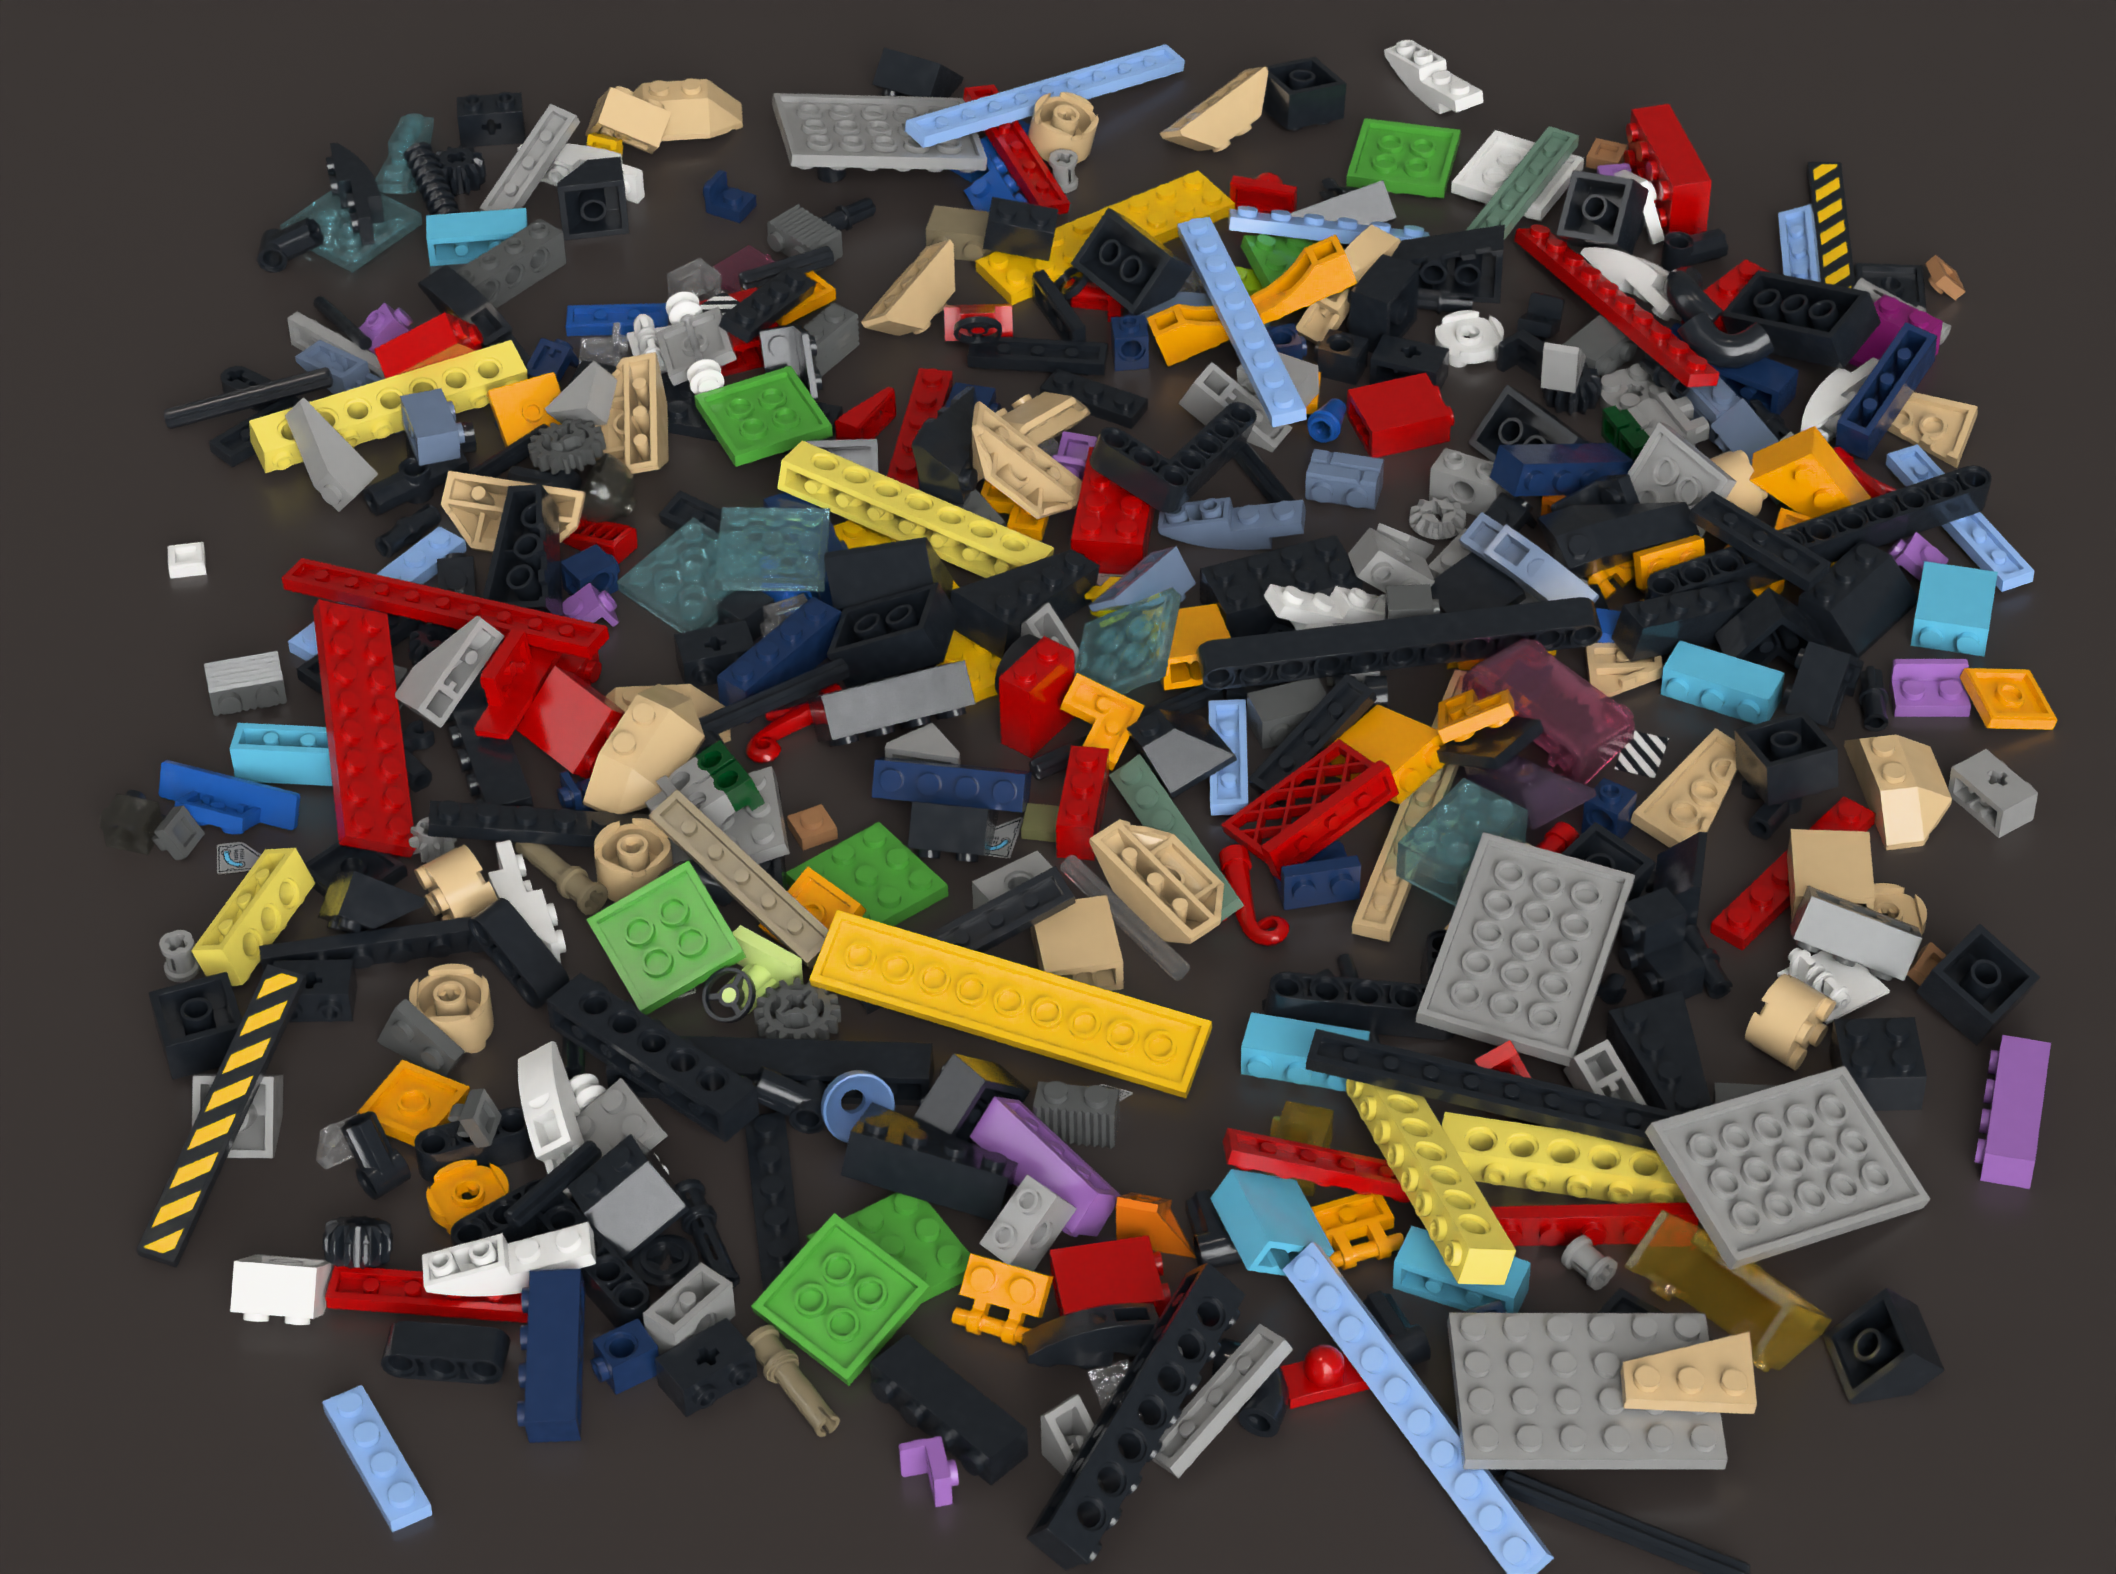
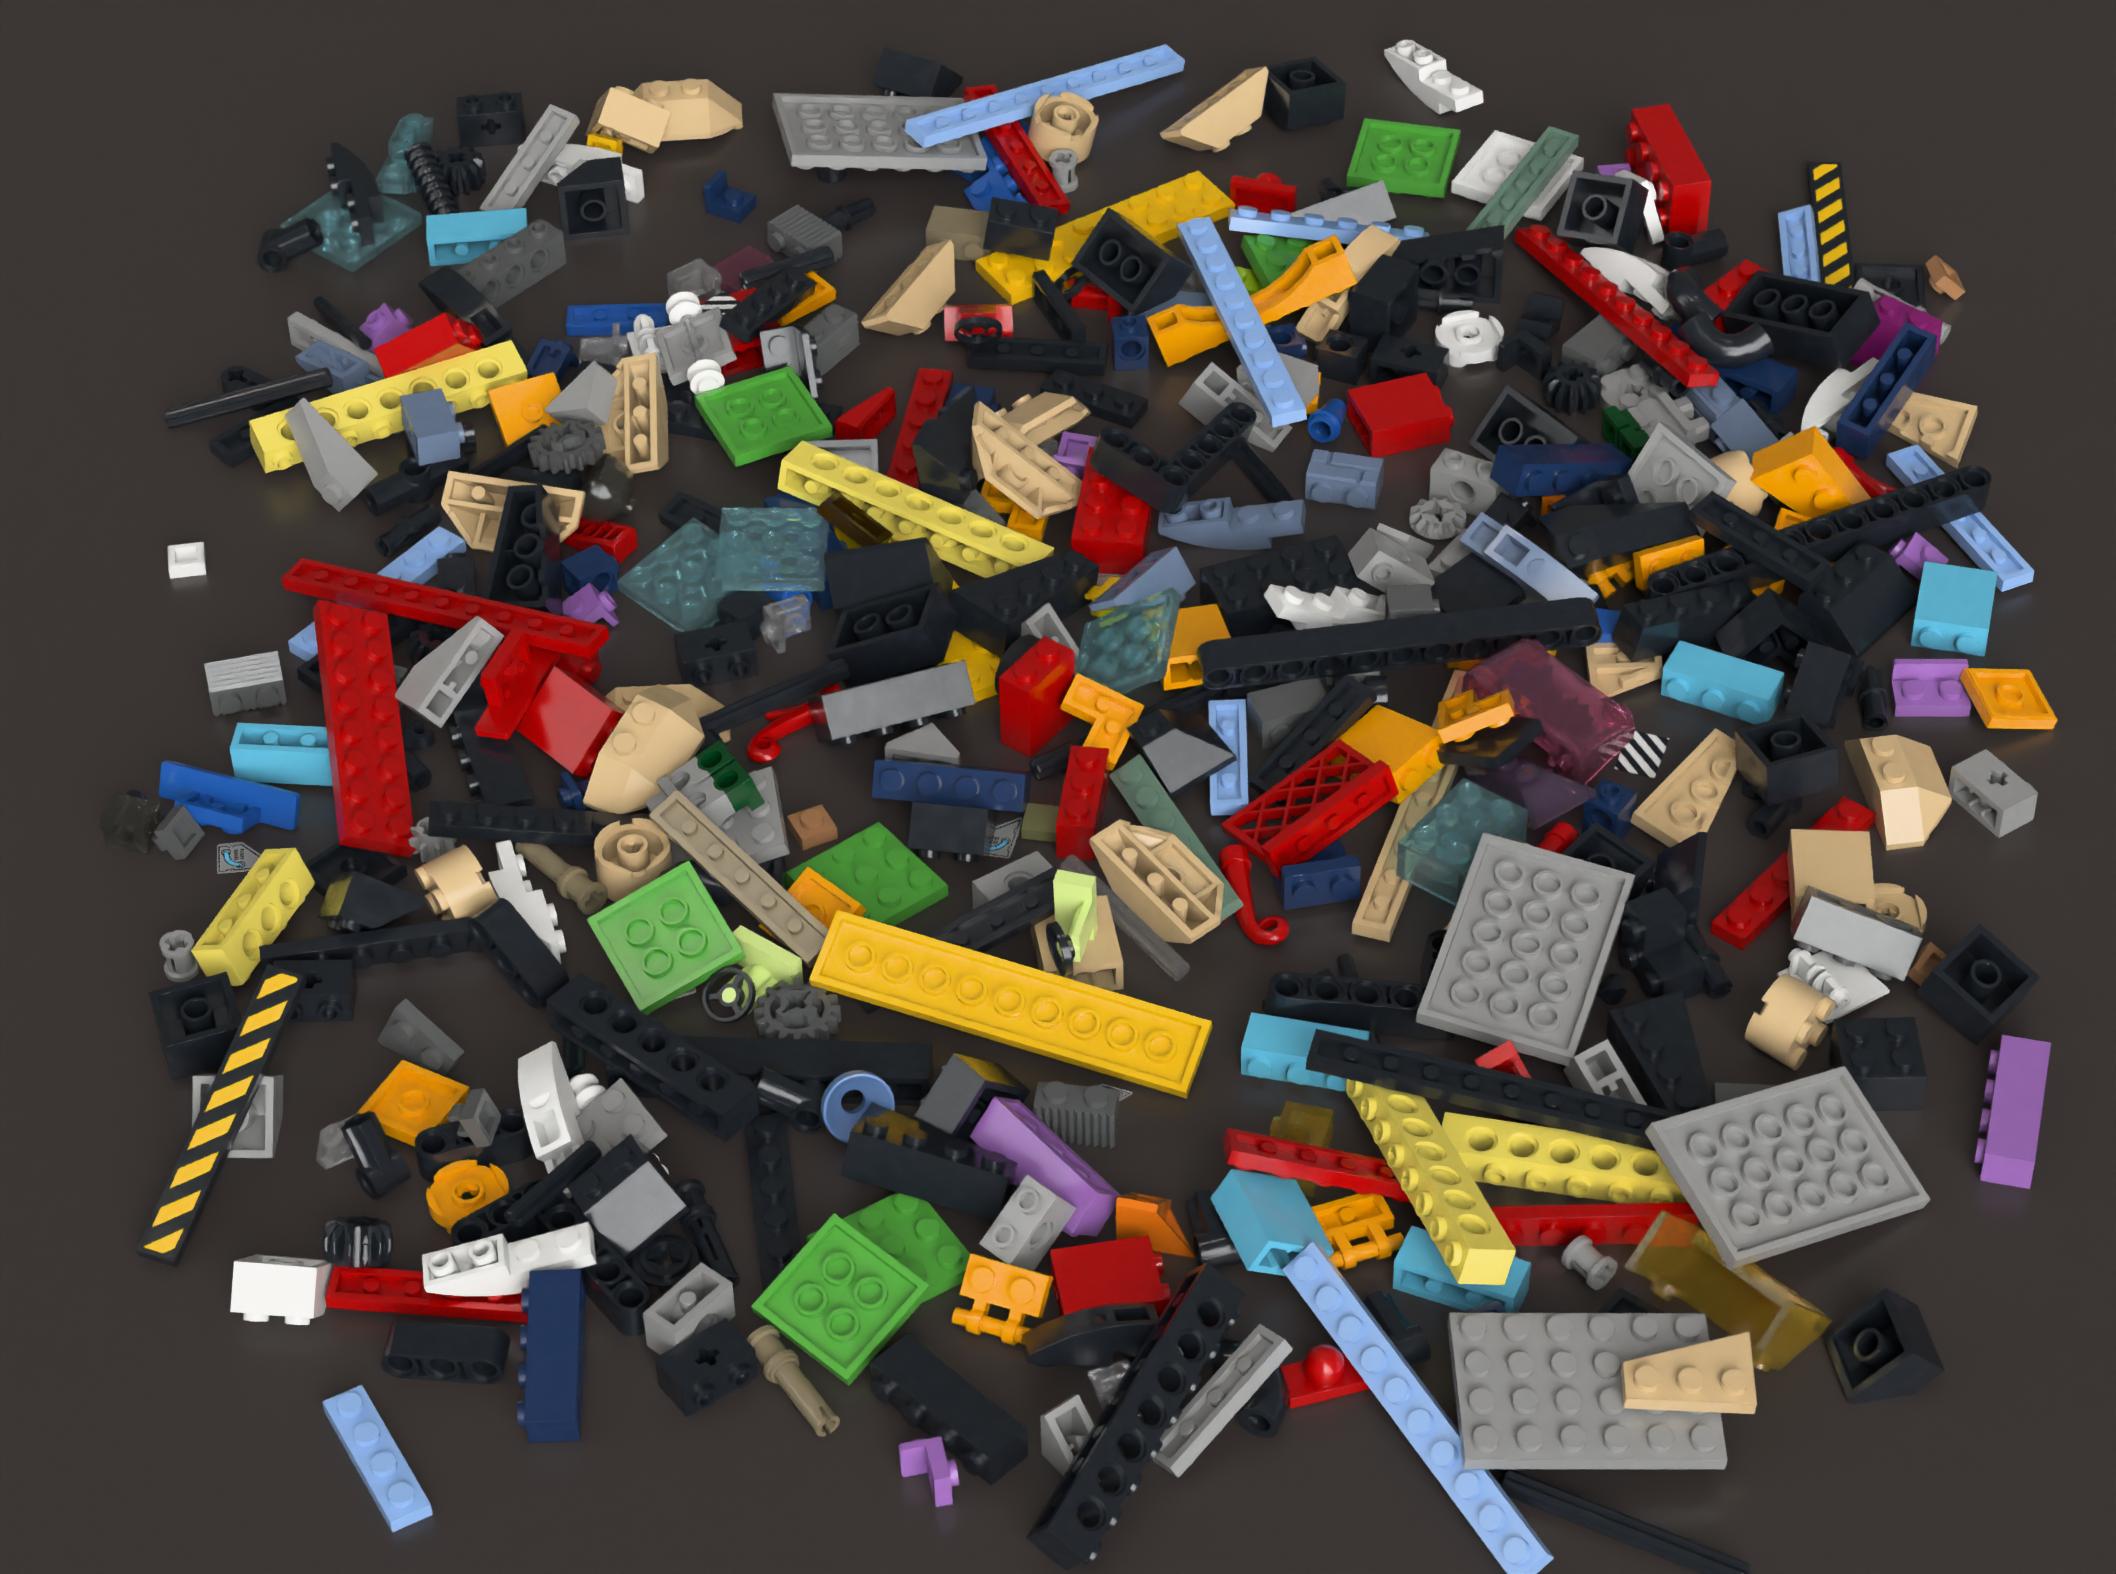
tan brick [409,964,494,1053] -> none
dark blue brick [590,1318,659,1395] -> none
dark blue brick [717,597,841,724] -> none
light grey slope [1541,342,1586,393] -> none
medium nougat plate [1586,138,1628,169] -> none
none -> dark brown tile [816,492,893,547]
none -> yellowish green piece [1046,869,1098,977]

